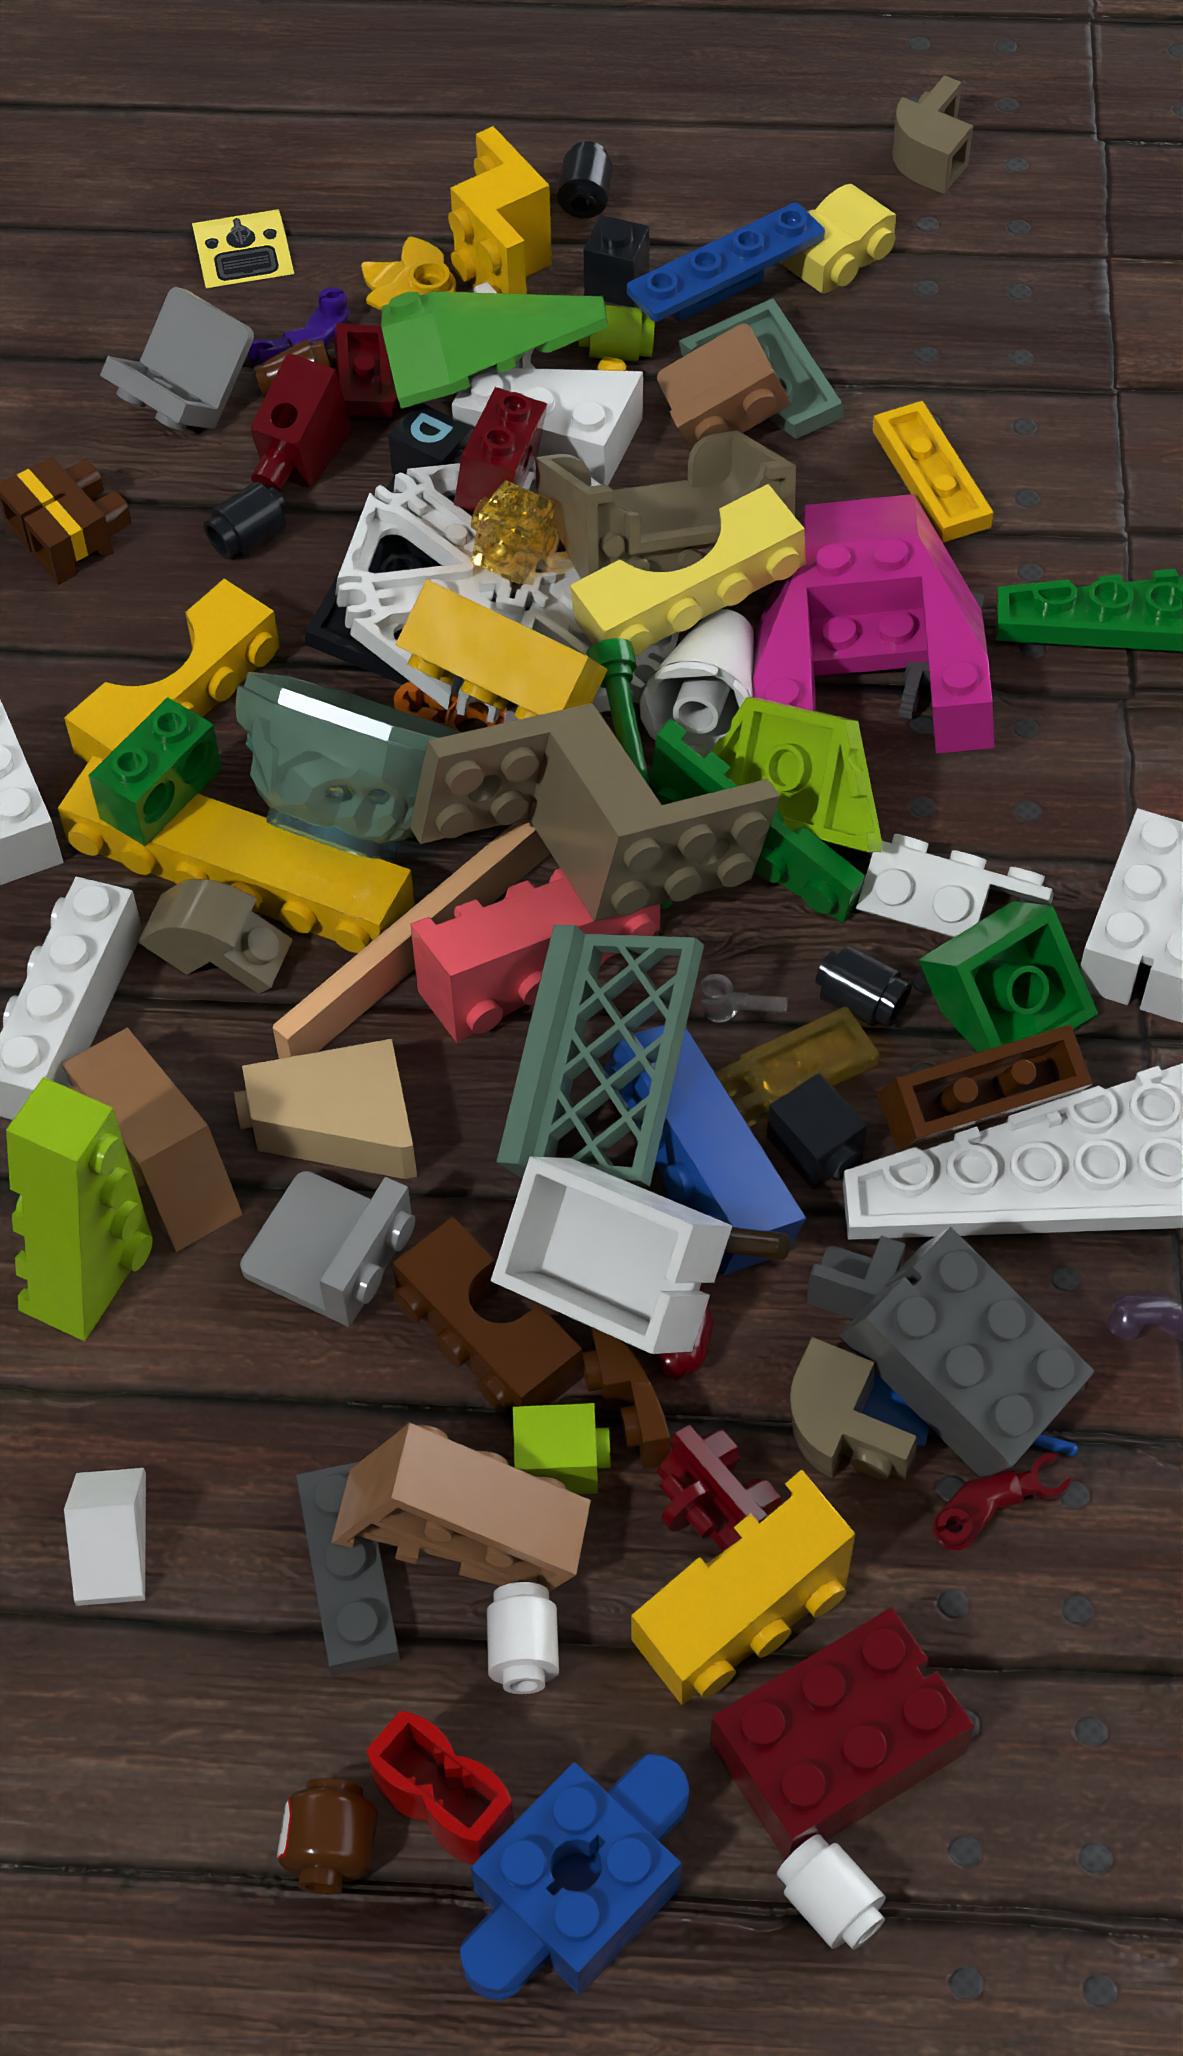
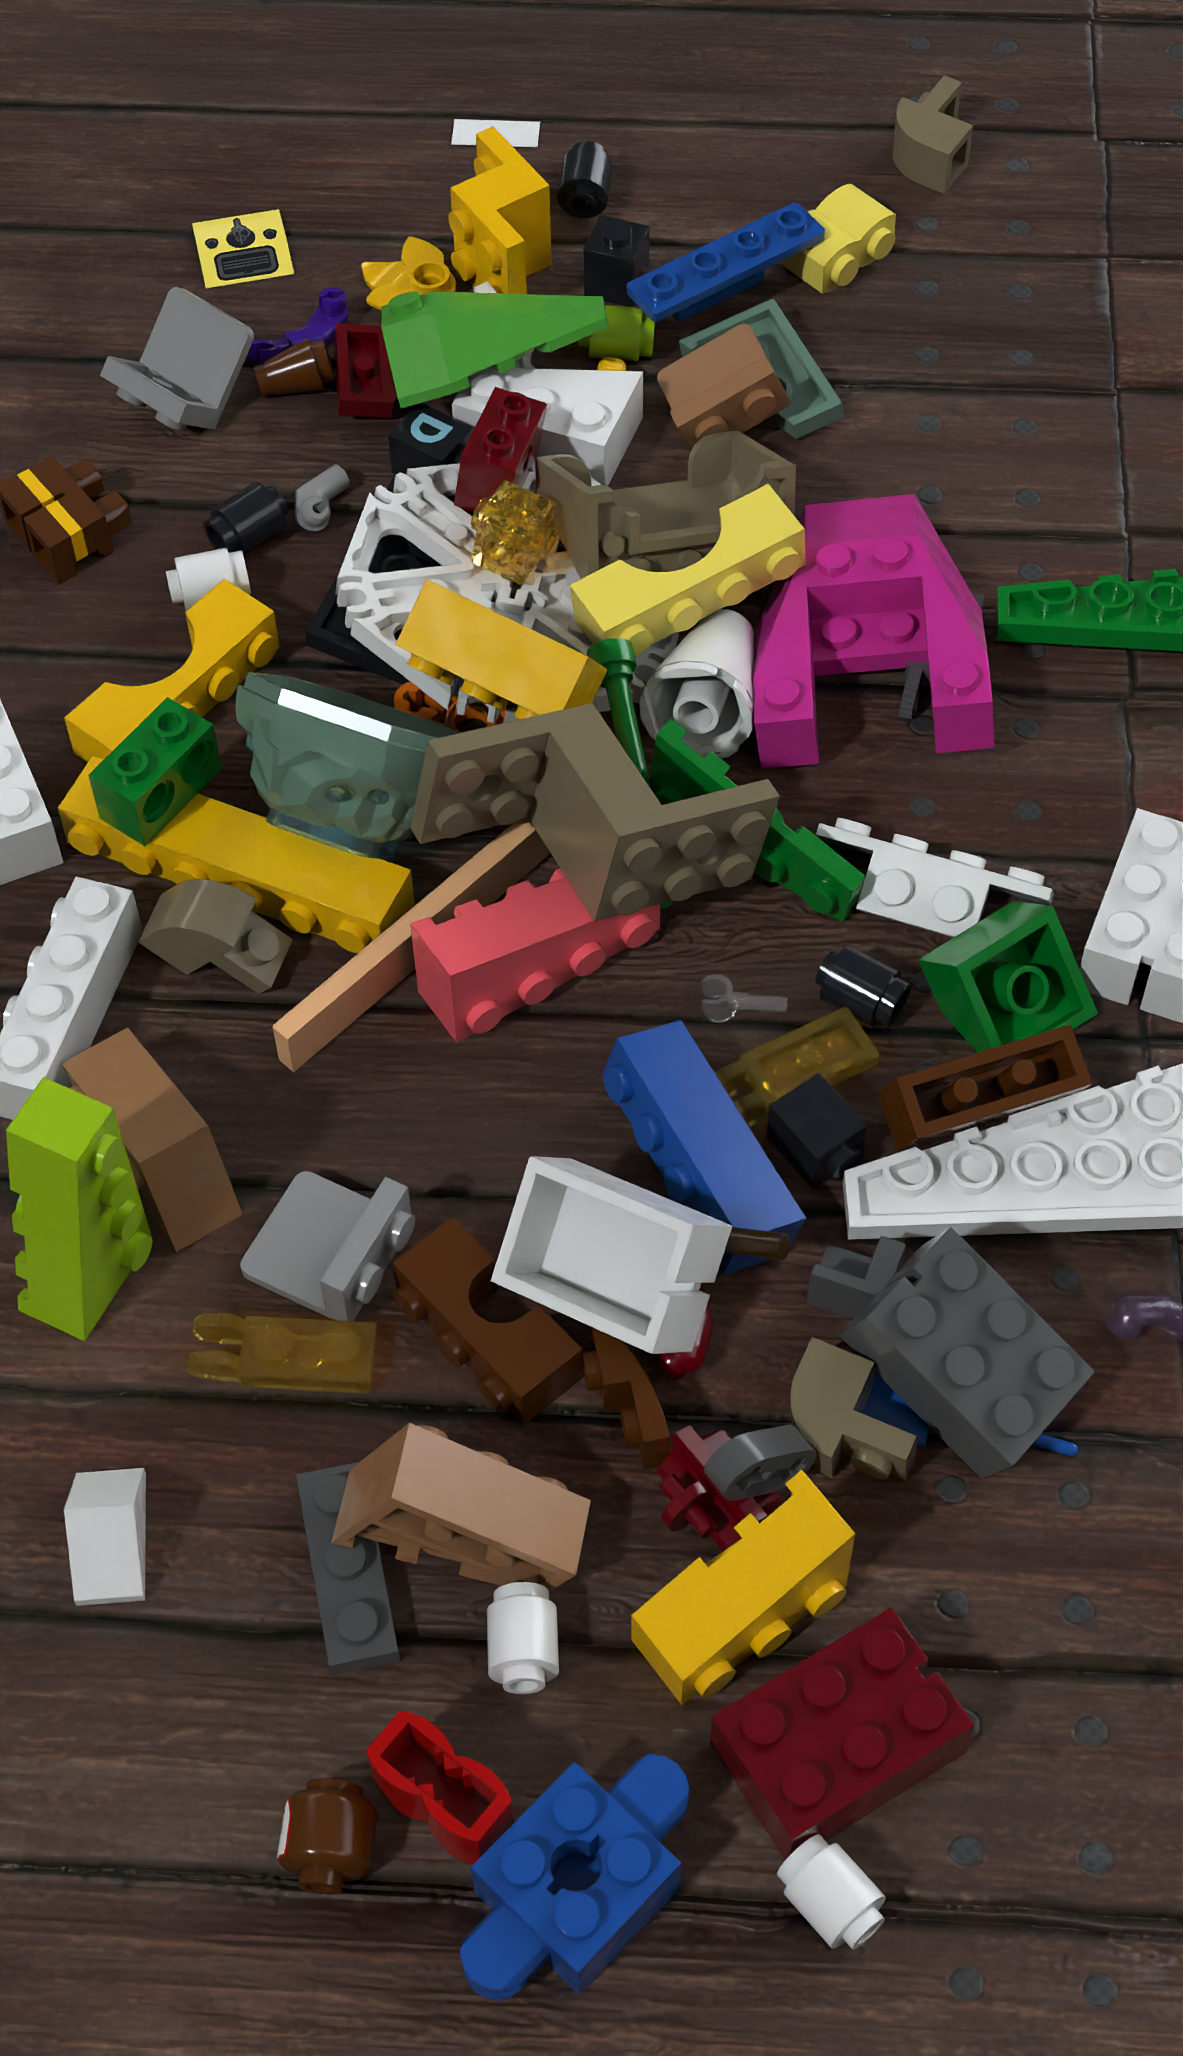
tan slope [234,1039,417,1179] -> none
dark red torso [250,353,353,493] -> none
sand green fence [497,924,704,1187] -> none
lime brick [513,1403,611,1494] -> none
lime wing [711,697,882,852] -> none
yellow plate [872,401,994,543] -> none
dark red arm [933,1453,1072,1550] -> none
none -> white brick [166,548,251,611]
none -> clear yellow hinge [186,1312,378,1394]
none -> light grey arm [294,464,350,531]
none -> white sticker [451,119,540,147]
none -> dark grey beam [704,1425,817,1501]

